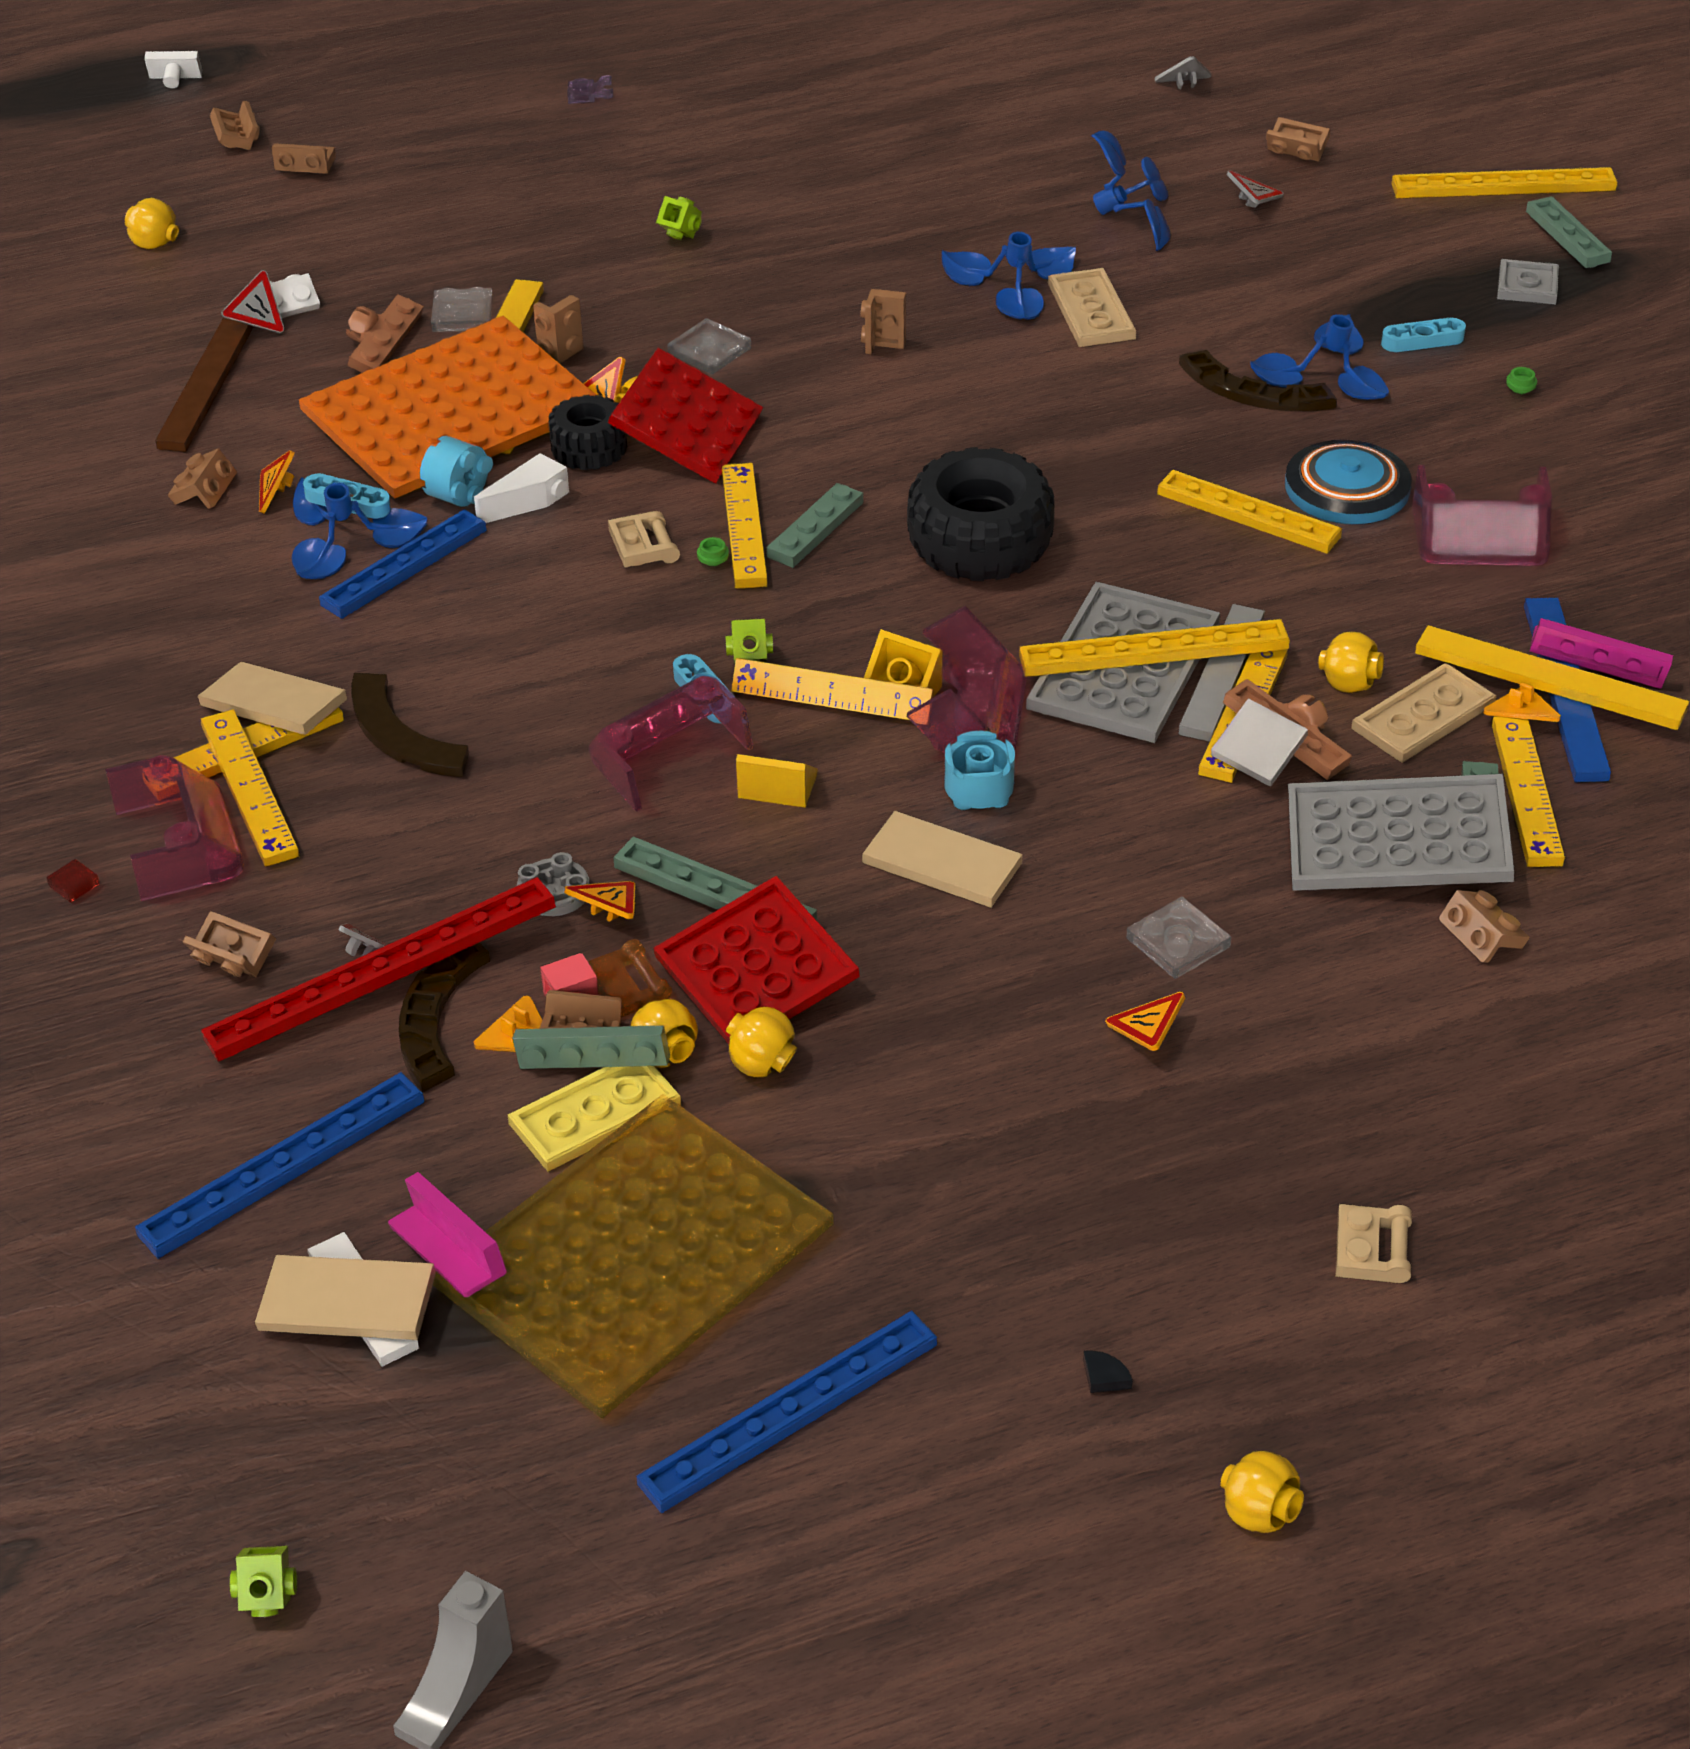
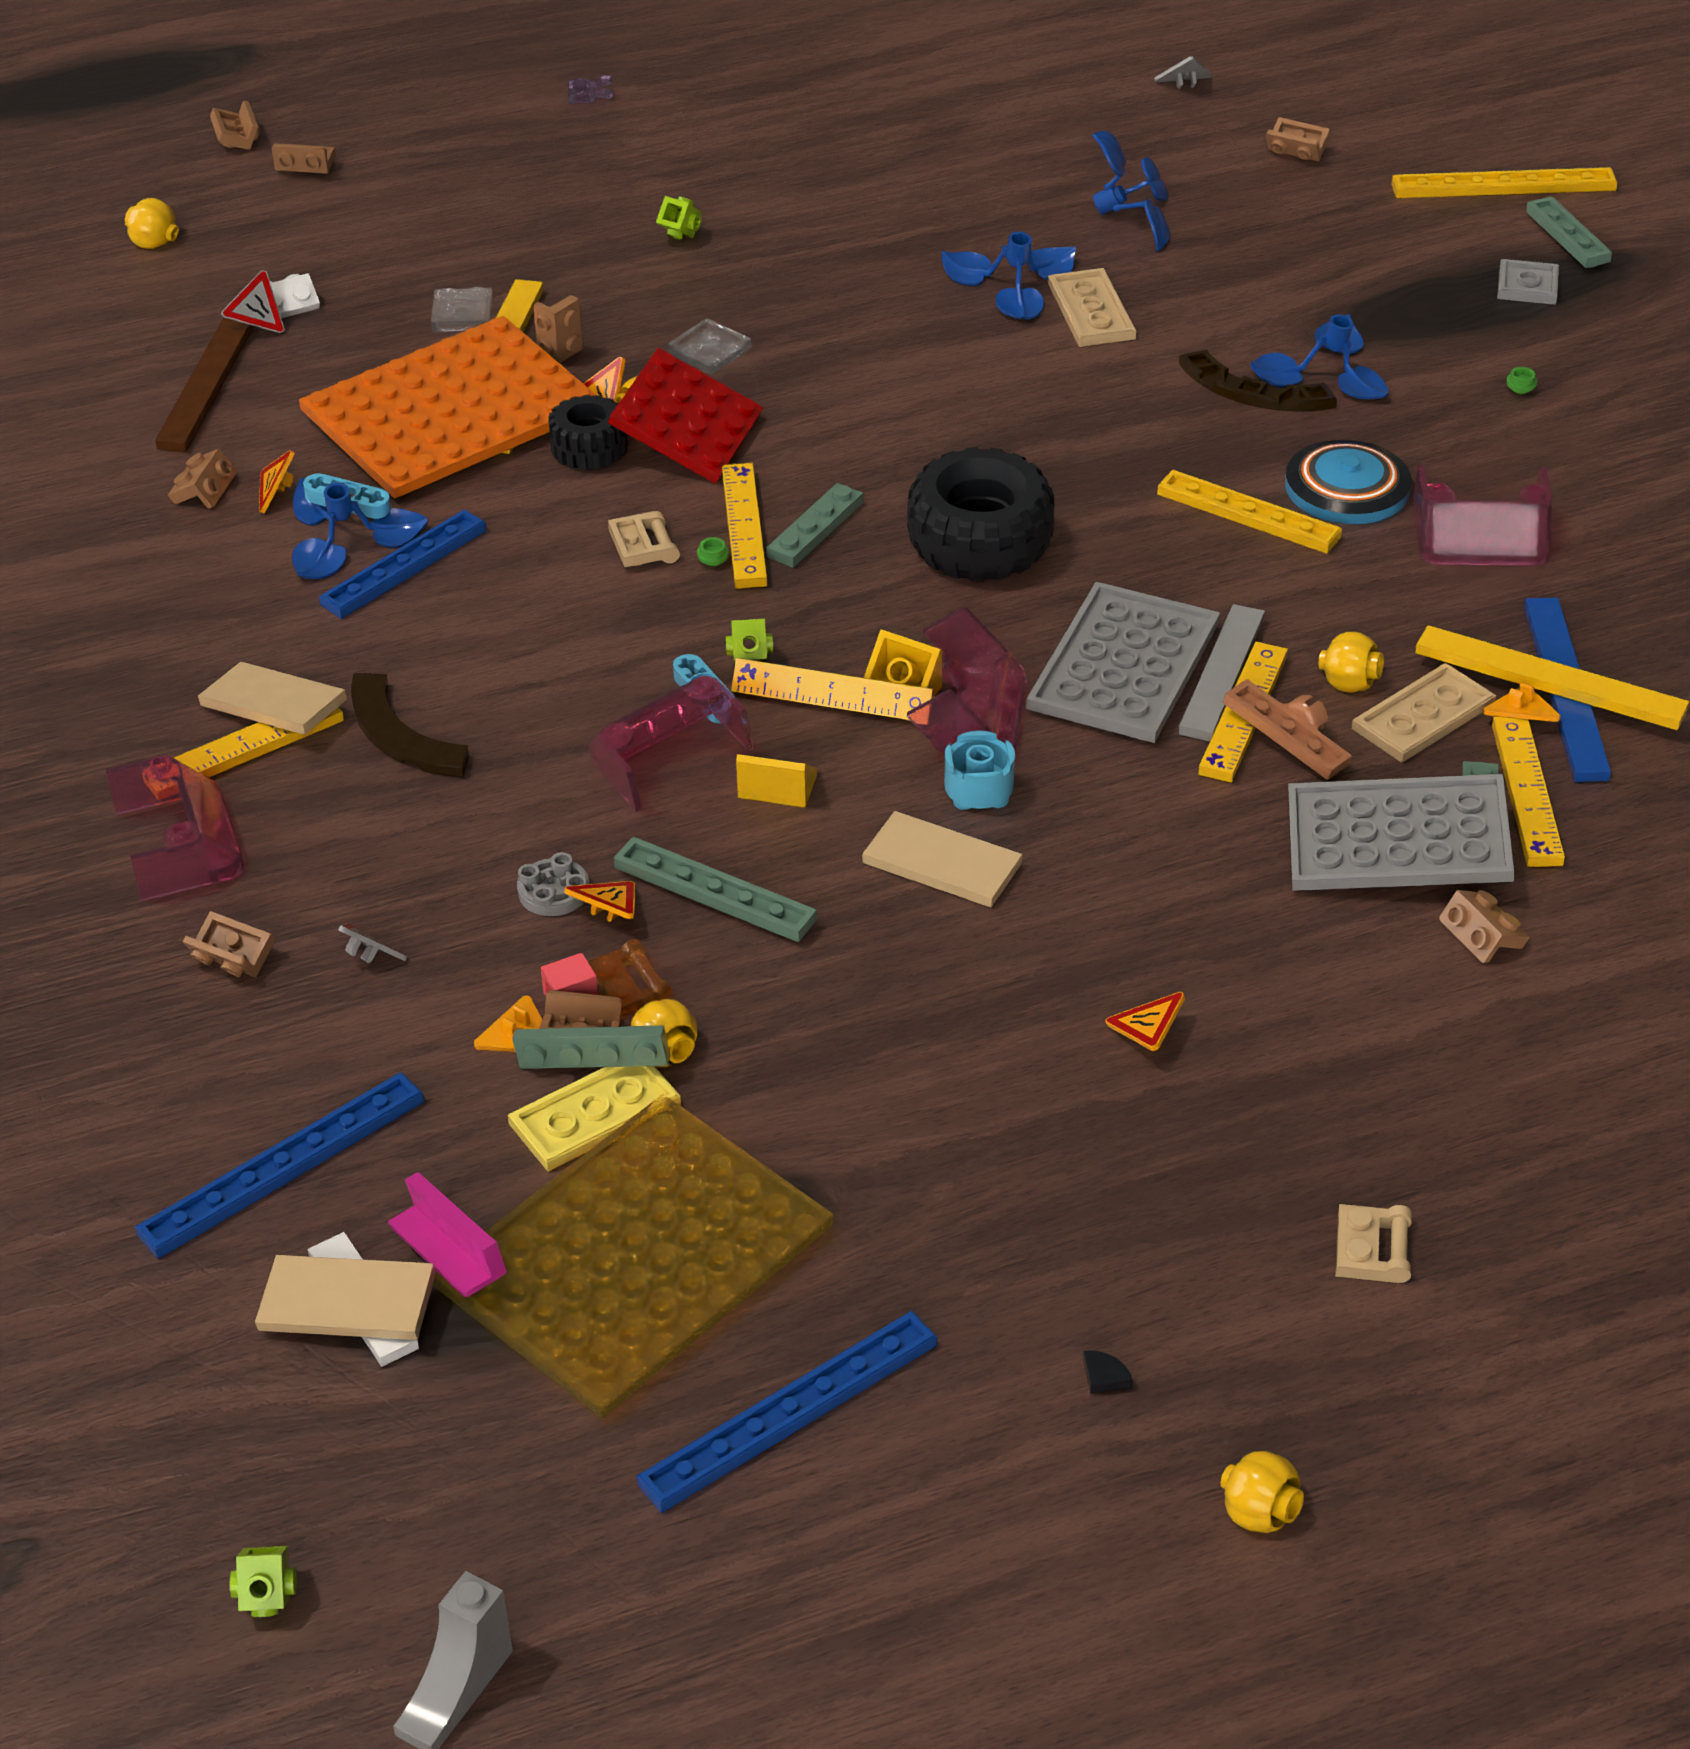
clear red tile [46,859,100,902] -> none
white tile [144,51,203,88] -> none
yellow tile [201,709,299,867] -> none
red plate [201,877,556,1062] -> none
nougat plate [346,294,424,373] -> none
dark brown tile [399,942,490,1093] -> none
medium azure brick [420,436,493,507] -> none
white slope [474,453,569,523] -> none
red plate [653,876,860,1044] -> none
yellow plant [725,1007,797,1077] -> none
medium nougat bracket [861,289,906,354] -> none
yellow tile [1019,619,1290,677] -> none
clear plate [1126,896,1231,979] -> none
tile [1211,698,1308,787] -> none
light grey piece [1227,170,1284,208] -> none
medium azure beam [1381,318,1466,352] -> none
dark pink panel [1530,618,1673,689] -> none

